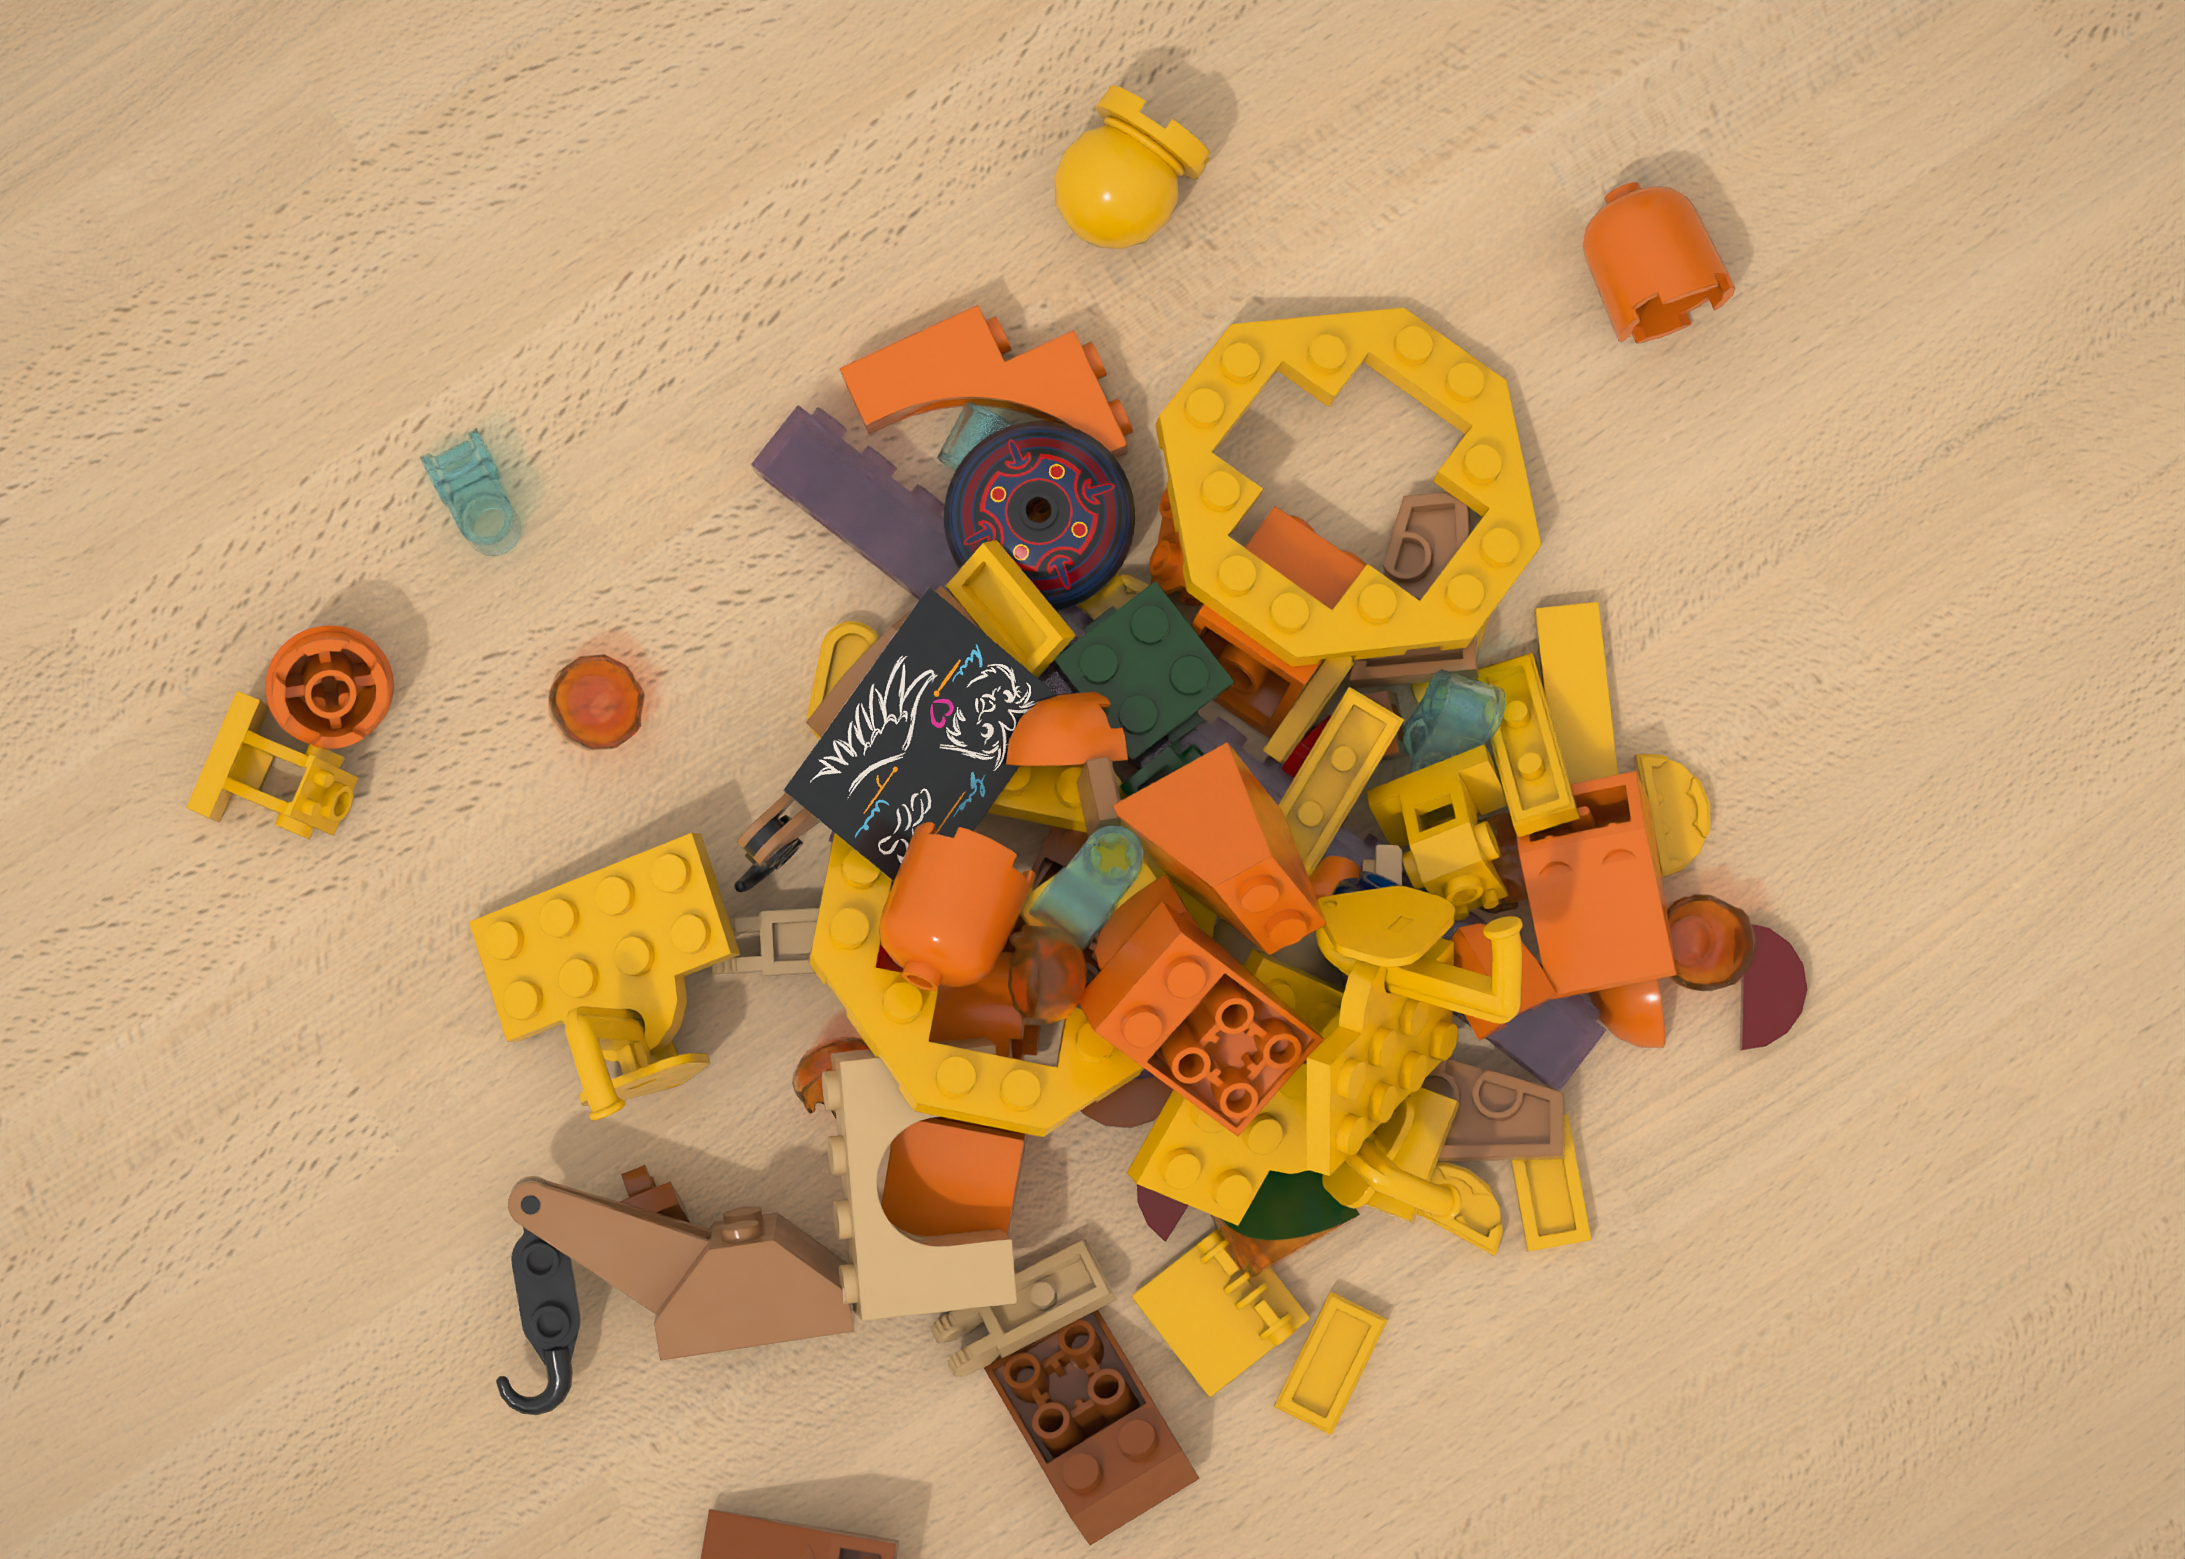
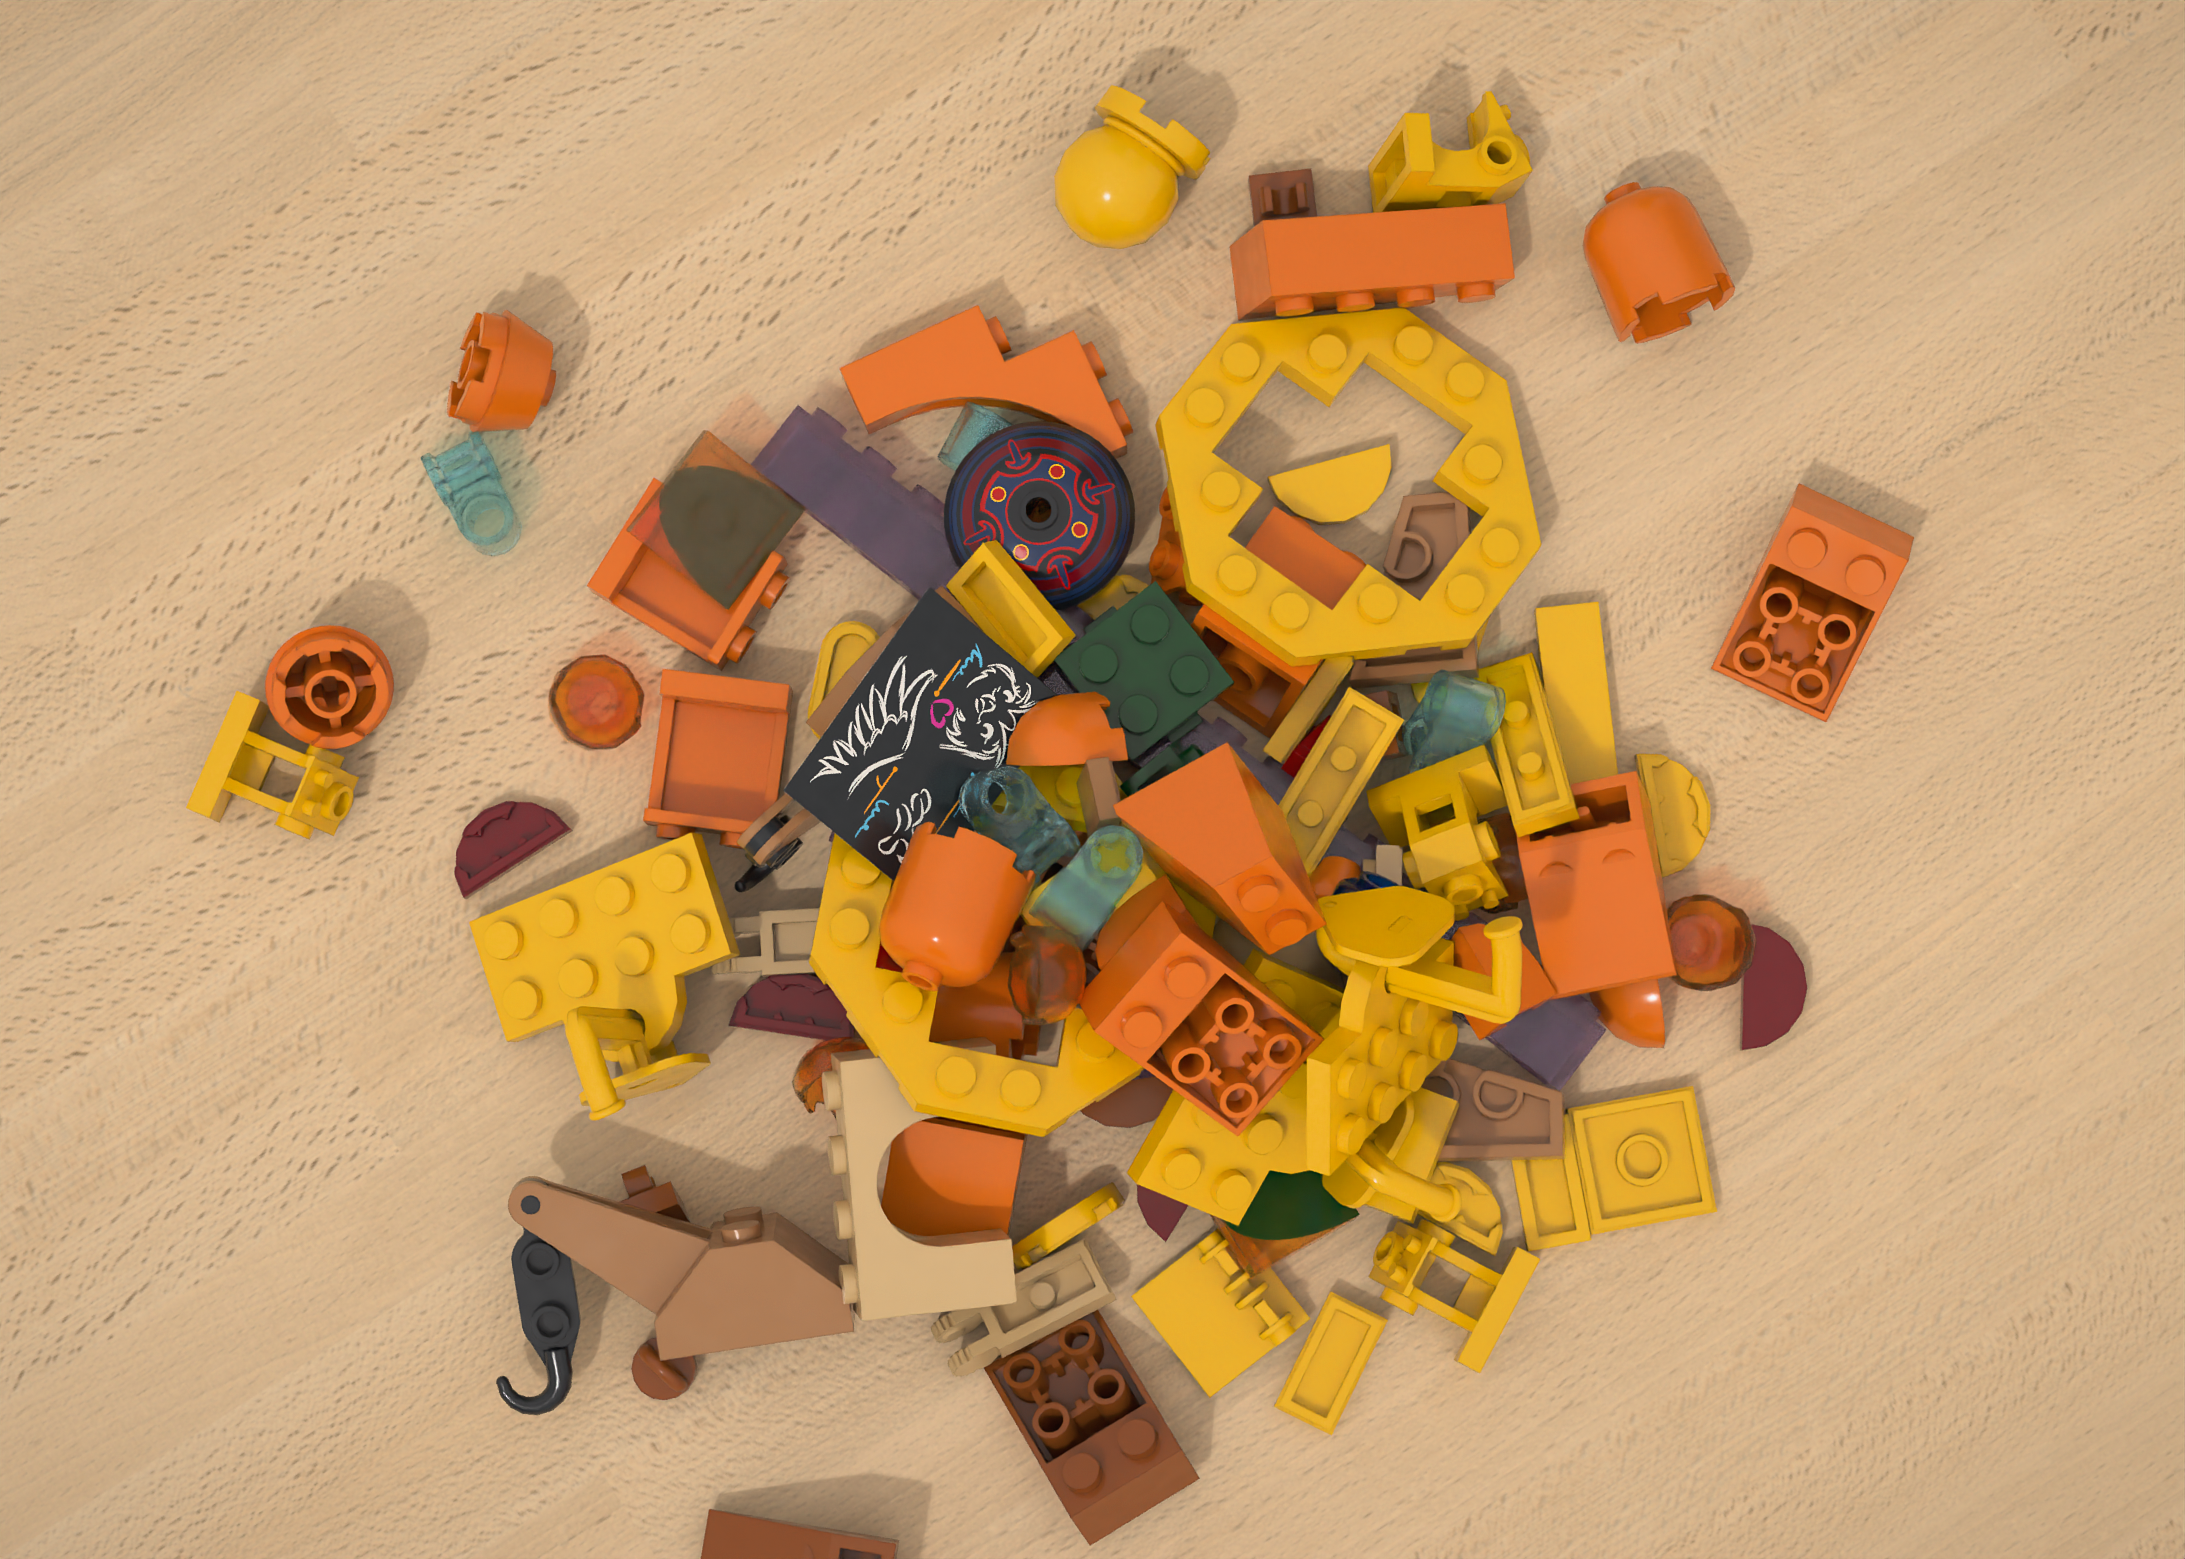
none -> orange cone [447,310,556,432]
none -> dark red tile [454,801,573,899]
none -> orange panel [587,478,790,671]
none -> clear orange tile [626,430,805,610]
none -> dark orange tile [631,1338,697,1400]
none -> orange panel [643,669,793,849]
none -> dark red tile [728,973,855,1045]
none -> clear light blue piece [959,766,1081,892]
none -> yellow tile [1012,1182,1125,1270]
none -> orange wedge [1229,203,1515,320]
none -> dark orange tile [1248,168,1317,227]
none -> yellow tile [1267,444,1391,525]
none -> yellow tile [1368,91,1533,213]
none -> yellow tile [1368,1218,1540,1373]
none -> yellow tile [1566,1086,1717,1235]
none -> orange slope [1711,483,1914,722]

